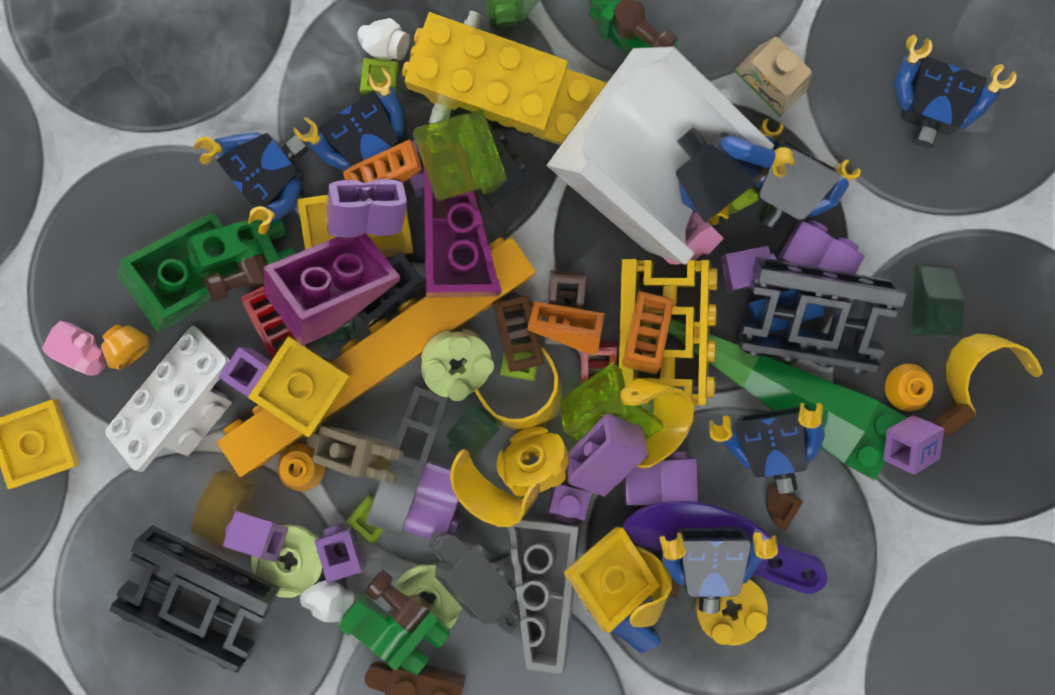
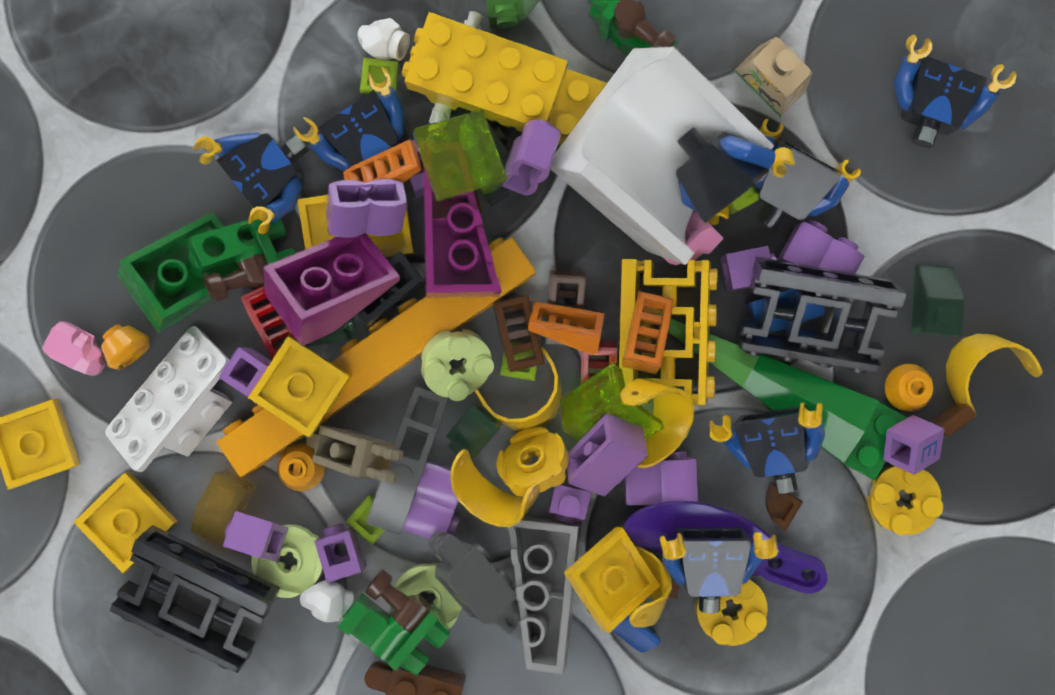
none -> yellow plate [73,471,178,573]
none -> medium lavender brick [501,120,561,196]
none -> yellow plate [867,465,944,535]

